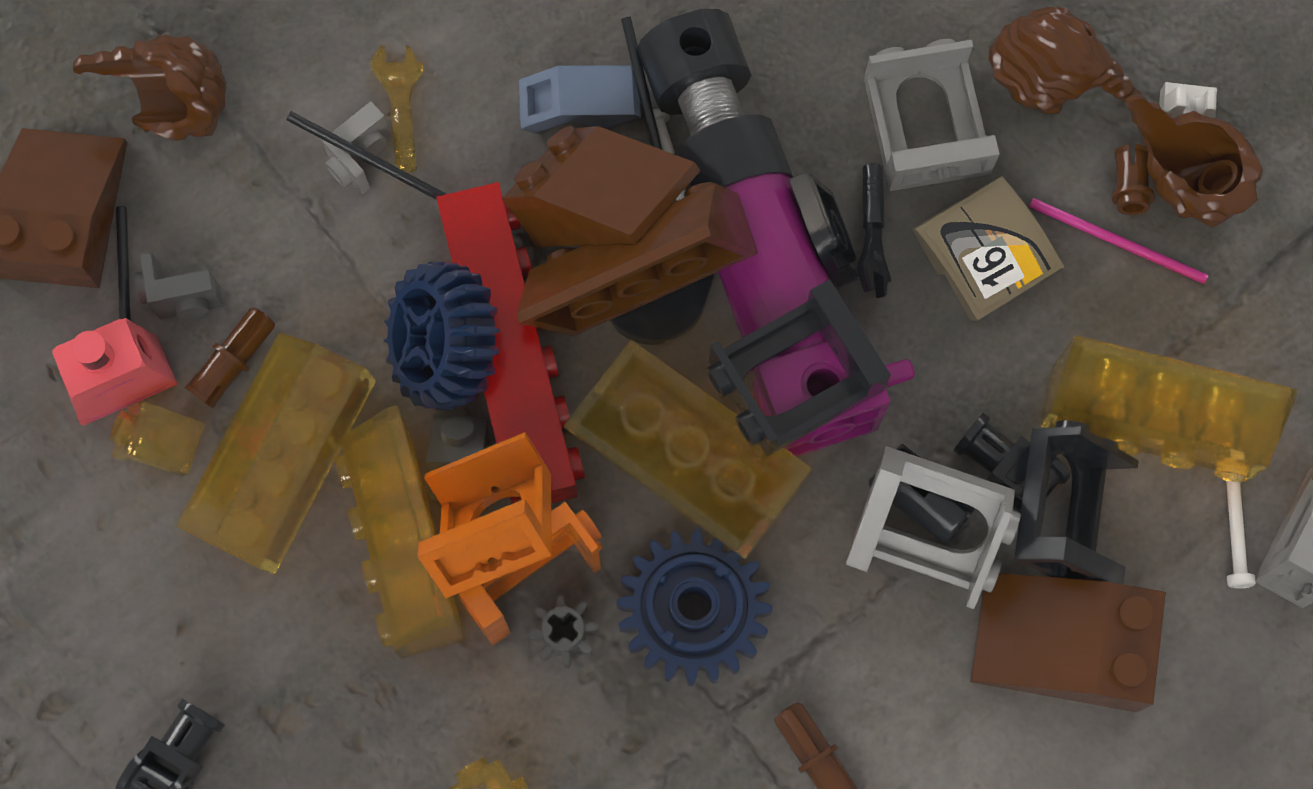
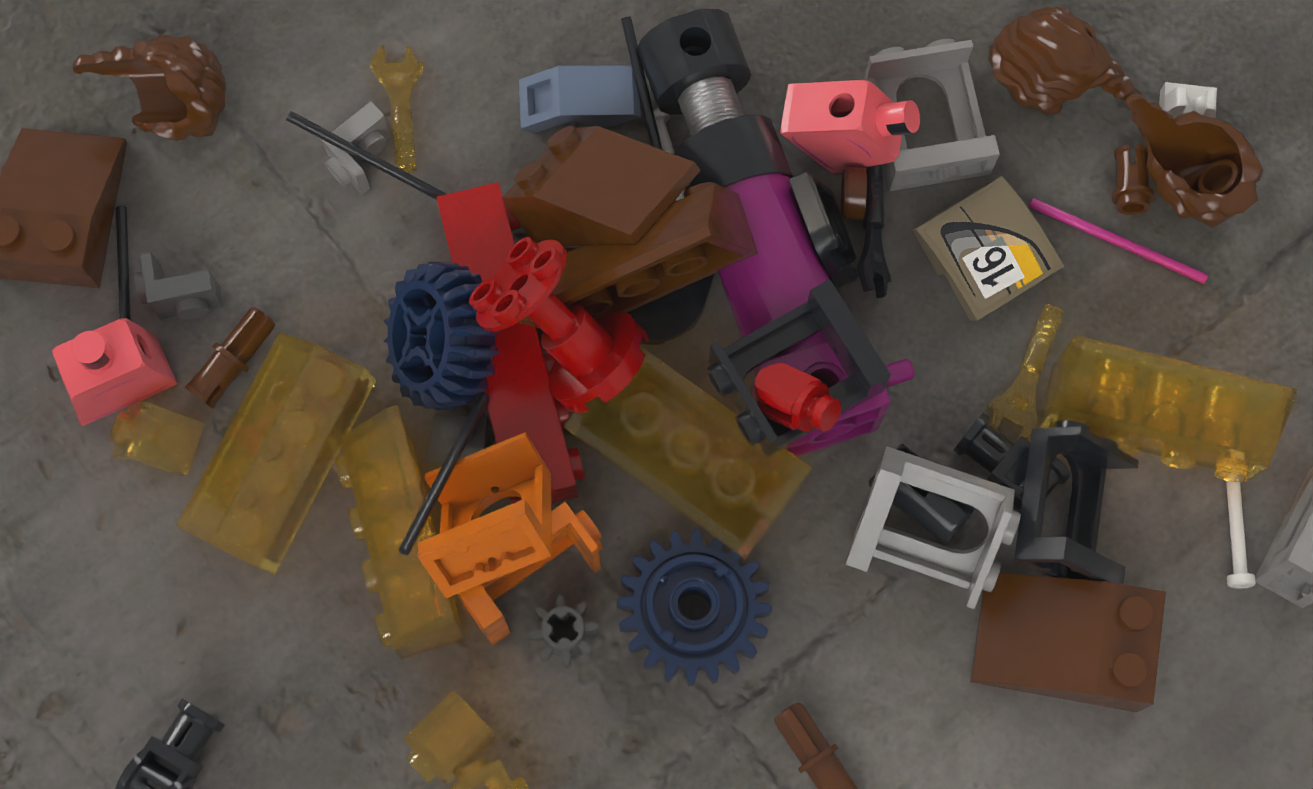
none -> black axle [398,393,490,555]
none -> clear yellow brick [403,690,497,785]
none -> red piece [469,237,648,413]
none -> red arm [754,363,841,432]
none -> coral torso [780,80,920,174]
none -> reddish brown tile [840,166,867,220]
none -> clear yellow piece [987,305,1064,443]

